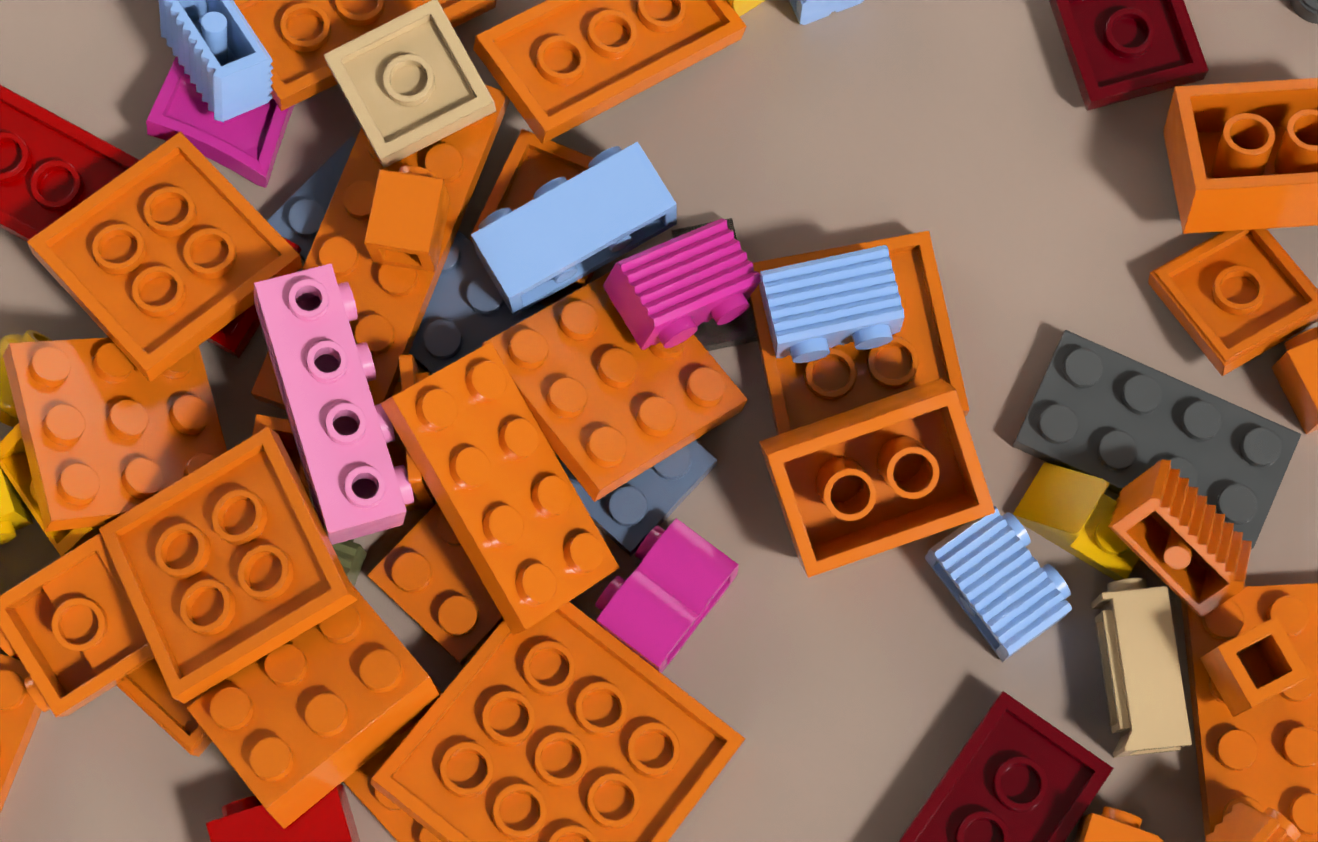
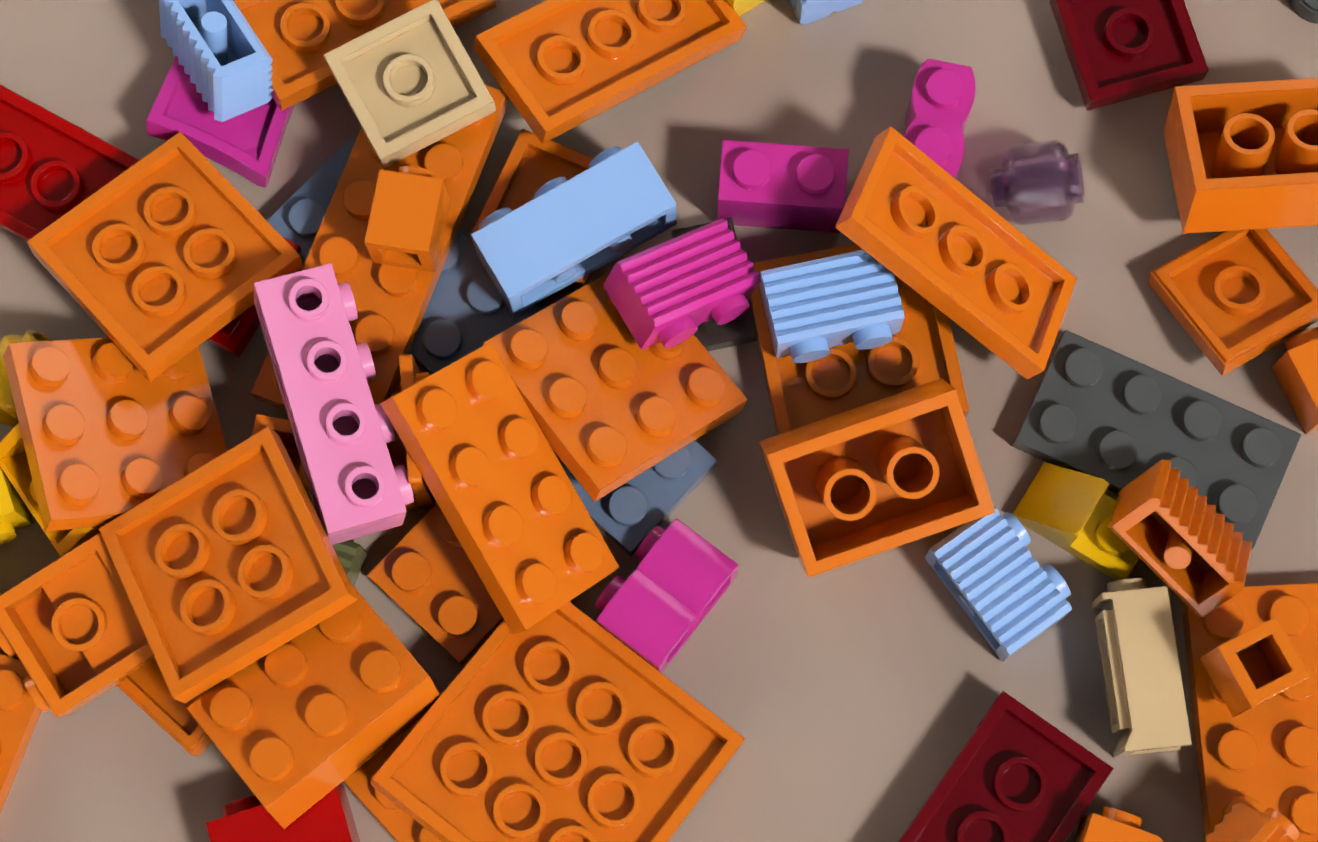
none -> dark pink brick [717,140,849,233]
none -> orange plate [835,126,1077,380]
none -> dark pink brick [904,59,976,179]
none -> clear purple head [991,140,1085,226]

